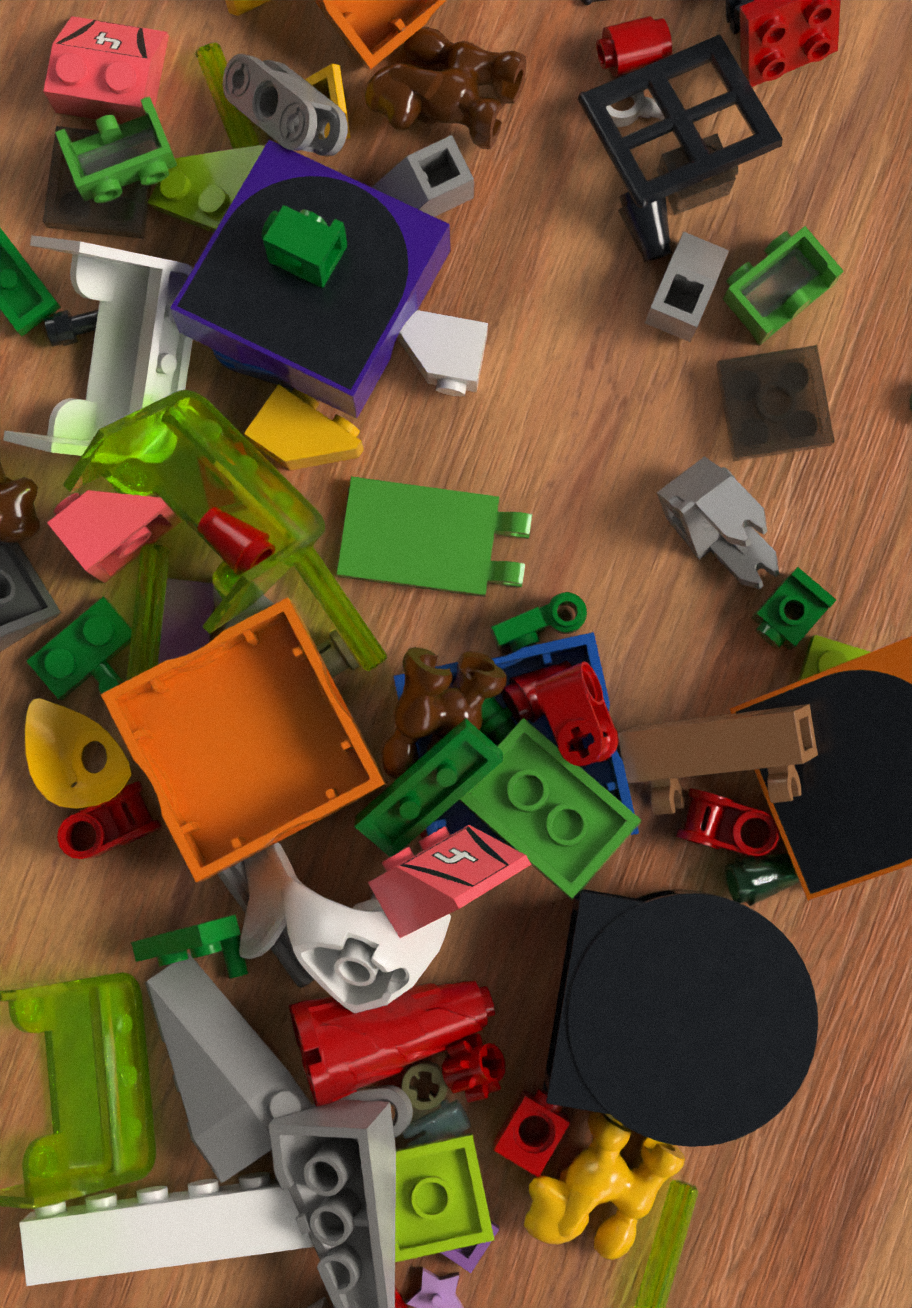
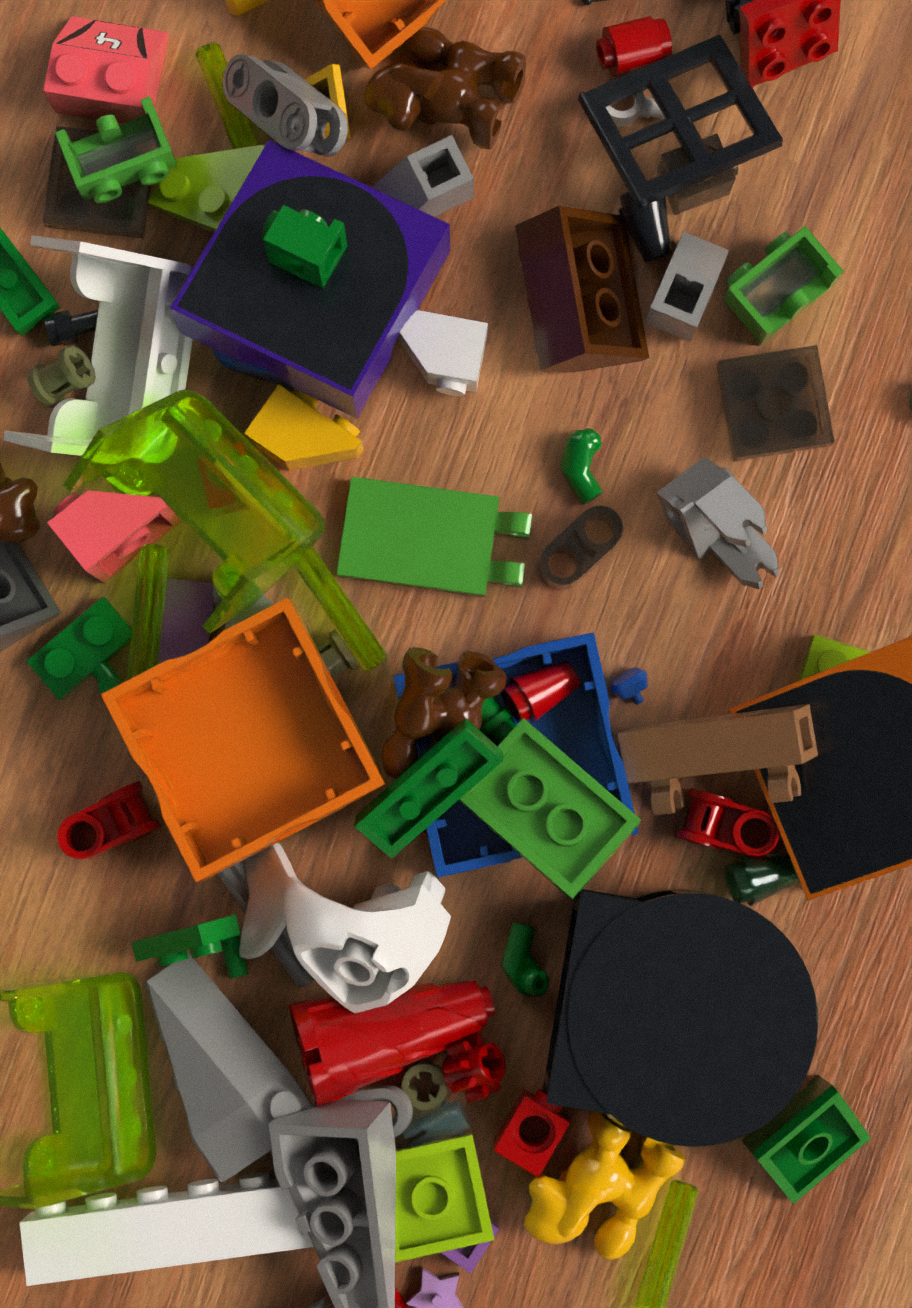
yellow piece [25,698,132,809] -> none
red cone [197,507,275,578] -> none
coral slope [368,825,531,938] -> none
green plate [491,592,587,653] -> none
red piece [535,661,619,766] -> none
green brick [751,567,836,650] -> none
none -> olive bush [27,346,96,408]
none -> green arm [501,921,550,997]
none -> reddish brown slope [515,206,649,373]
none -> clear smoke beam [538,505,623,591]
none -> green arm [560,428,604,505]
none -> blue rock [610,667,648,705]
none -> green slope [741,1075,871,1204]

